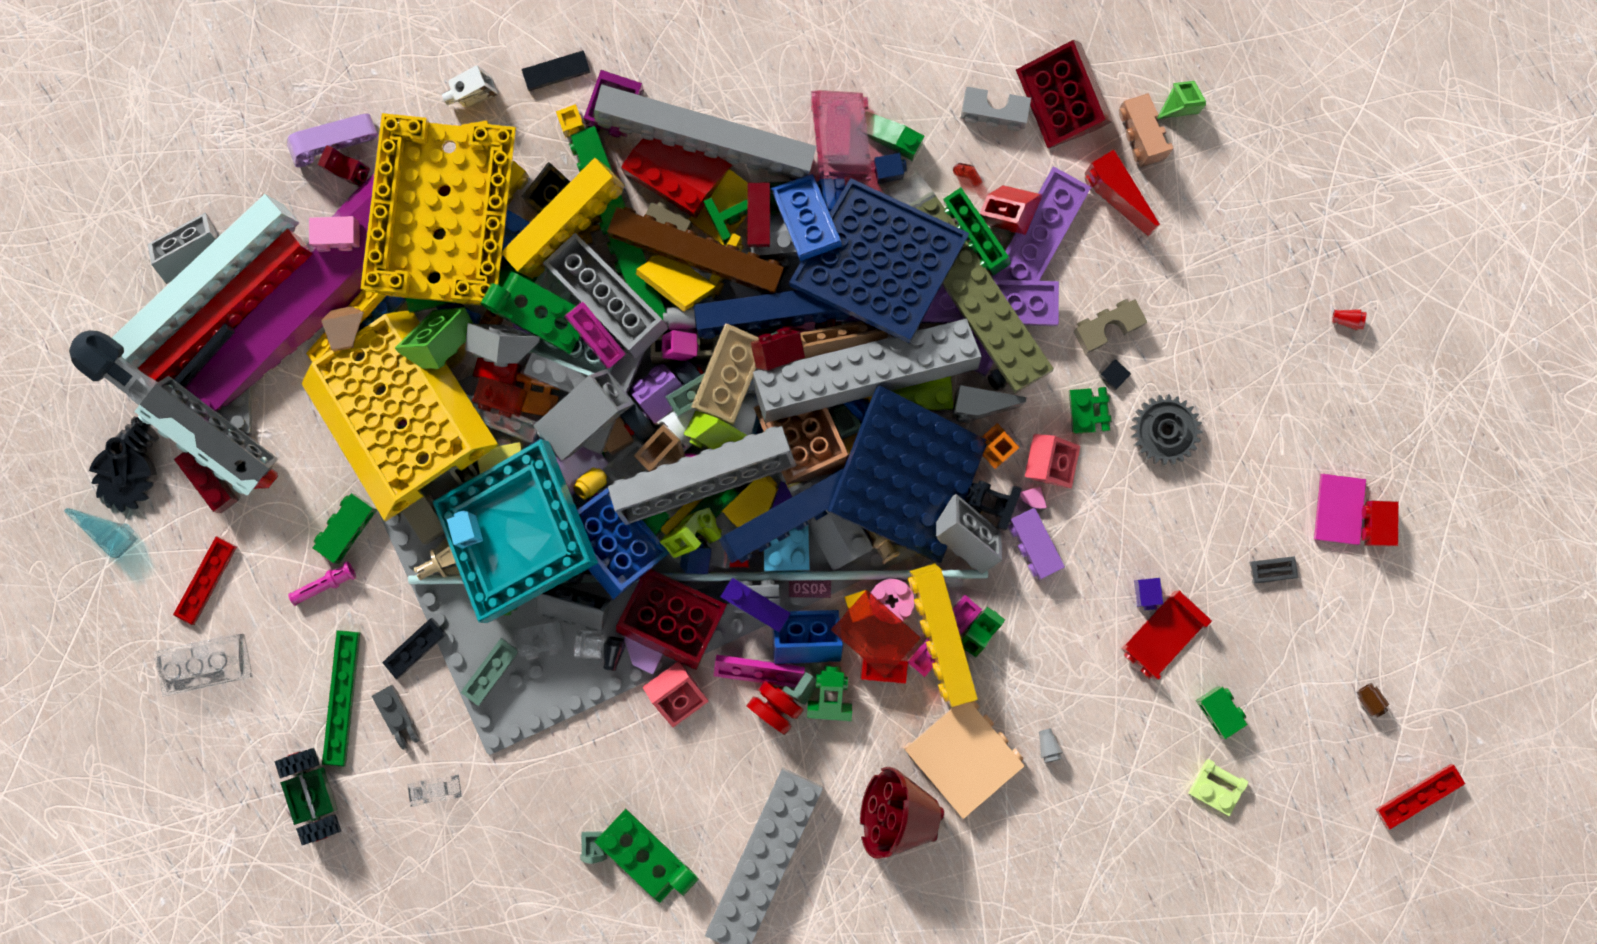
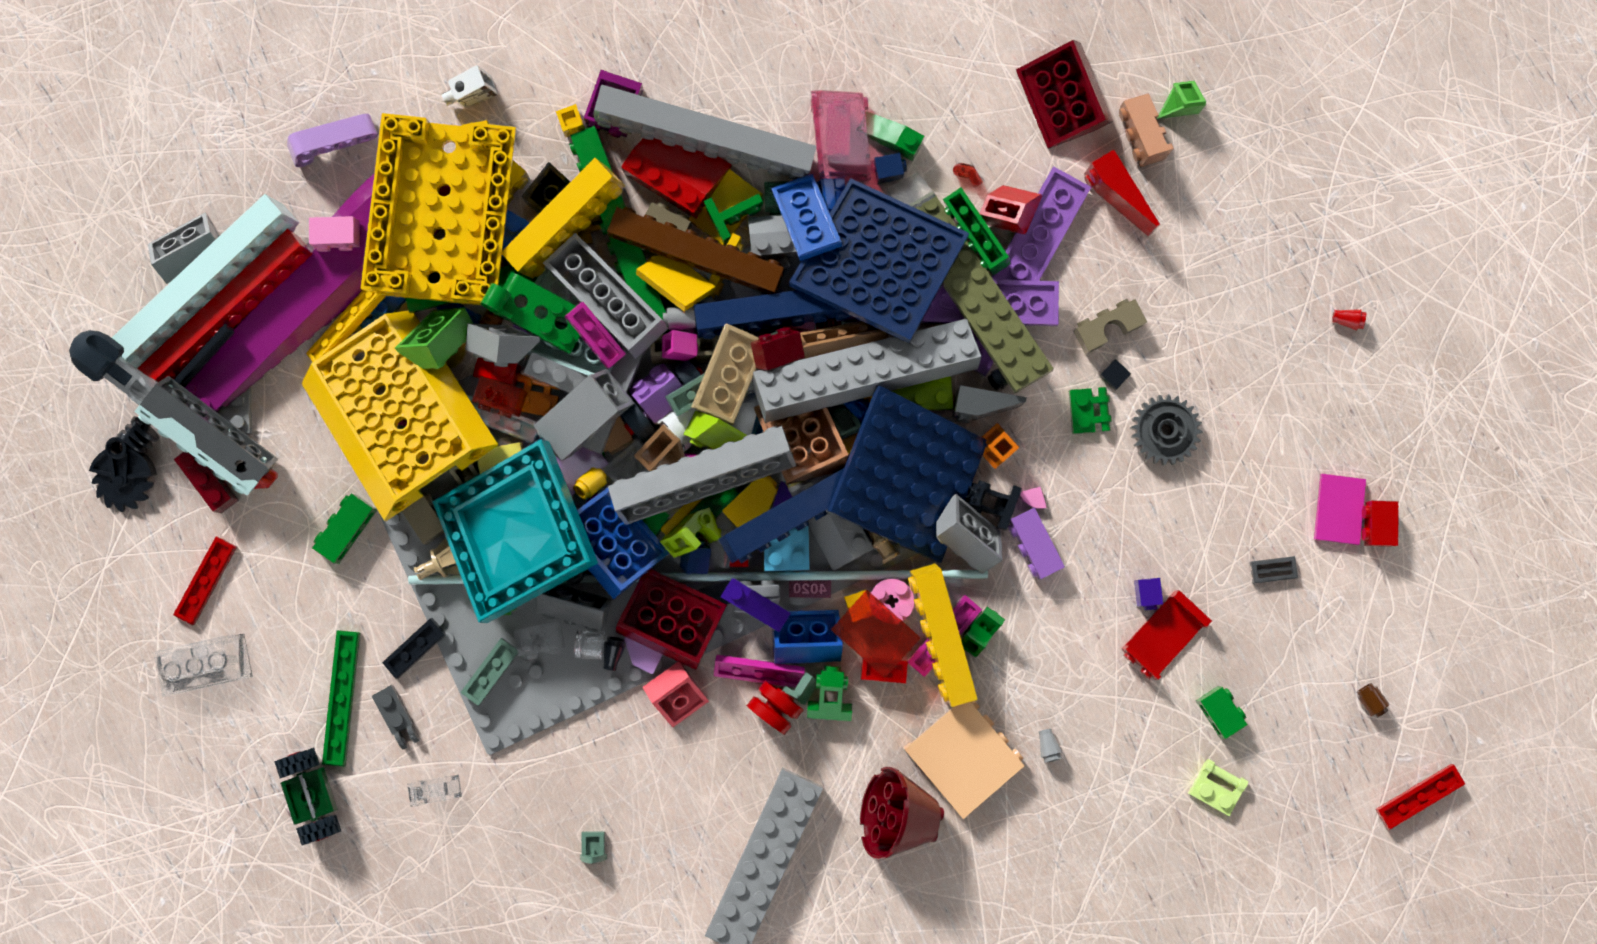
clear light blue slope [64,508,137,558] -> none
dark pink pin [288,561,356,606] -> none
dark red slope [317,145,370,187] -> none
medium nougat slope [322,306,364,352] -> none
medium azure brick [447,511,483,548] -> none
black tile [522,50,591,91] -> none
green hinge [594,808,699,903] -> none
dark red tile [747,183,770,247] -> none
light grey arch [960,87,1031,131] -> none
coral slope [1025,434,1080,489] -> none

